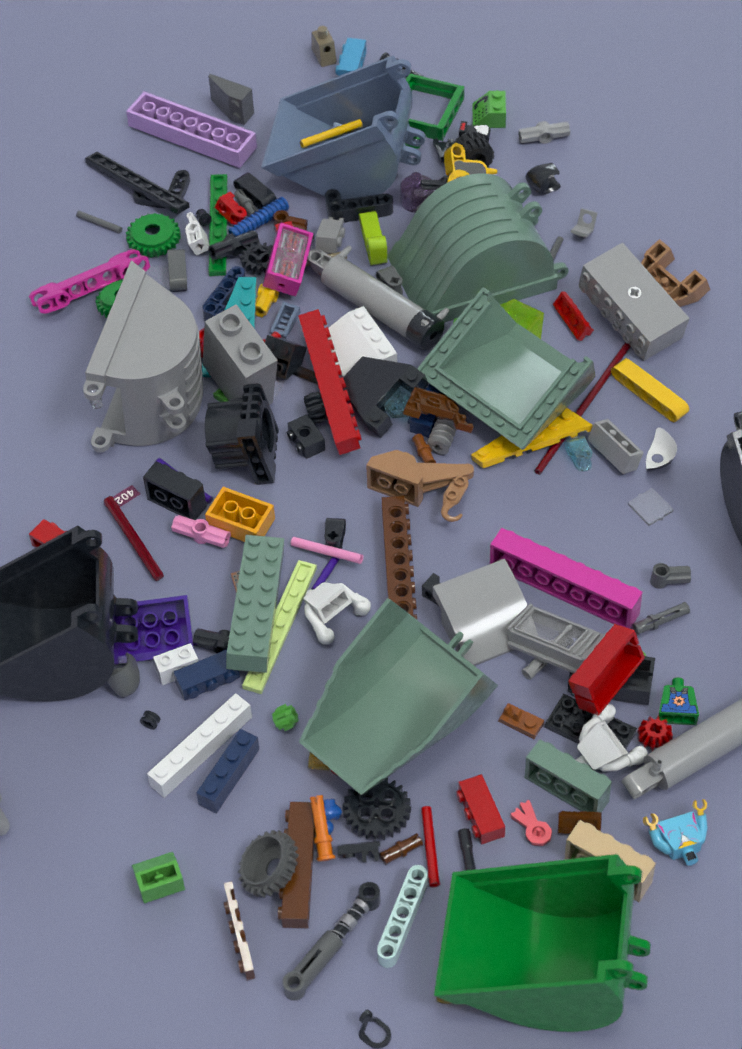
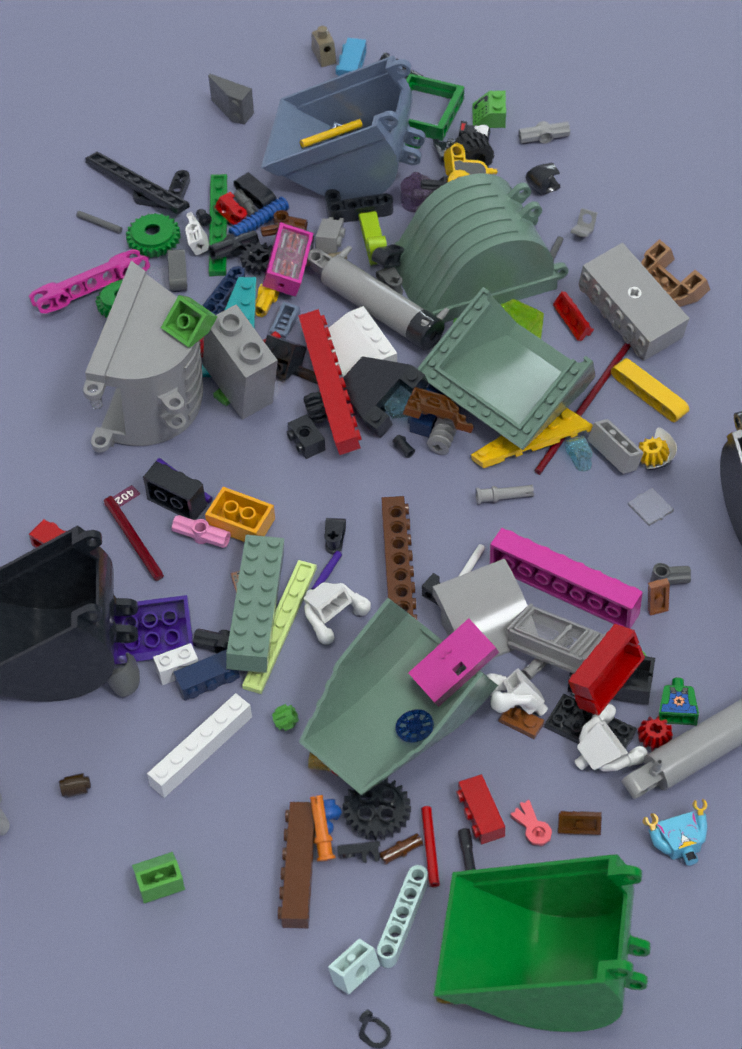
lavender brick [126,92,257,168] -> none
black bush [140,710,161,730] -> none
dark blue brick [196,729,260,814] -> none
black hose [205,383,279,485] -> none
wing [223,881,255,980] -> none
dark grey gear [238,830,299,898] -> none
piece [283,882,381,1001] -> none
bright pink piece [291,537,363,564] -> none
medium nougat slope [366,450,474,522] -> none
dark orange pin [412,434,436,463] -> none
sand green brick [525,739,612,812] -> none
tan brick [564,820,656,902] -> none
dark grey pin [632,602,690,635] -> none
none -> dark brown brick [59,773,91,797]
none -> bright green slope [161,295,218,347]
none -> reddish brown axle [261,220,295,237]
none -> light aqua brick [328,939,380,994]
none -> black piece [372,244,404,268]
none -> black pin [393,435,415,458]
none -> clear blue wheel [395,709,434,743]
none -> dark pink brick [408,618,499,707]
none -> white bar [459,544,485,576]
none -> light grey pin [475,484,534,505]
none -> white torso [486,668,548,716]
none -> yellow gear [639,436,670,468]
none -> dark orange plate [648,578,670,616]

